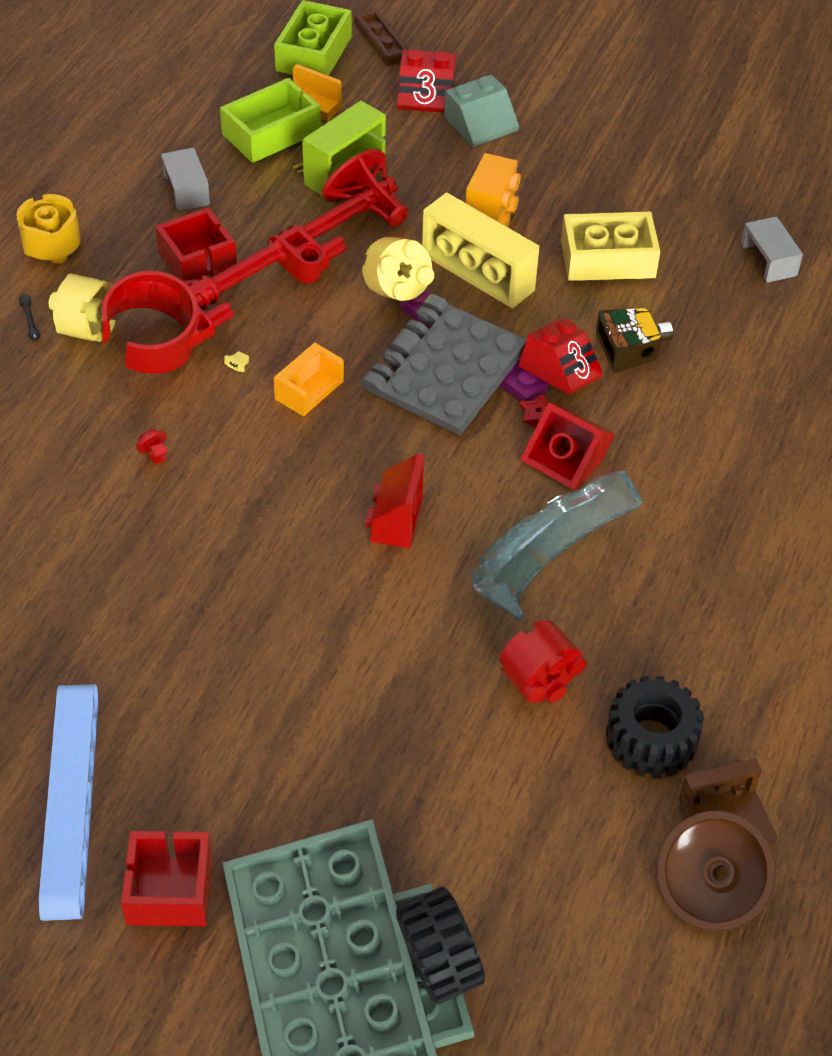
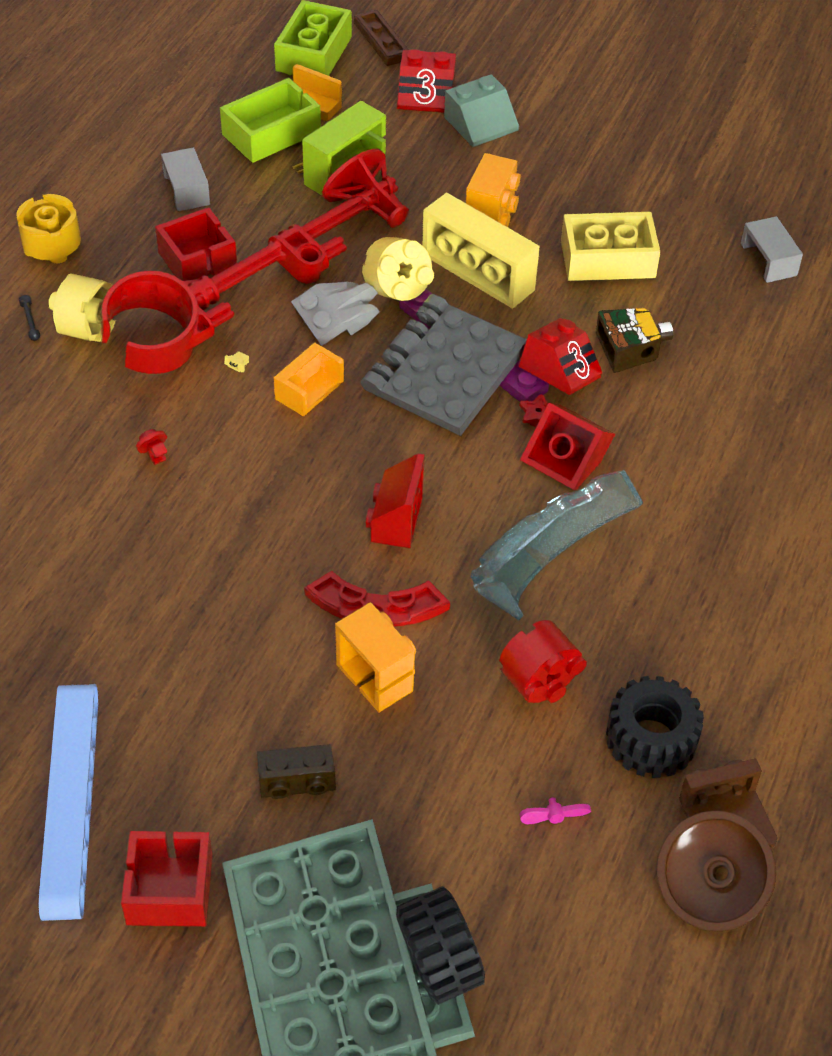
none -> dark brown bracket [257,744,336,799]
none -> light grey plate [291,282,380,346]
none -> red tile [304,571,450,627]
none -> light orange piece [335,602,416,713]
none -> dark pink piece [519,798,591,824]

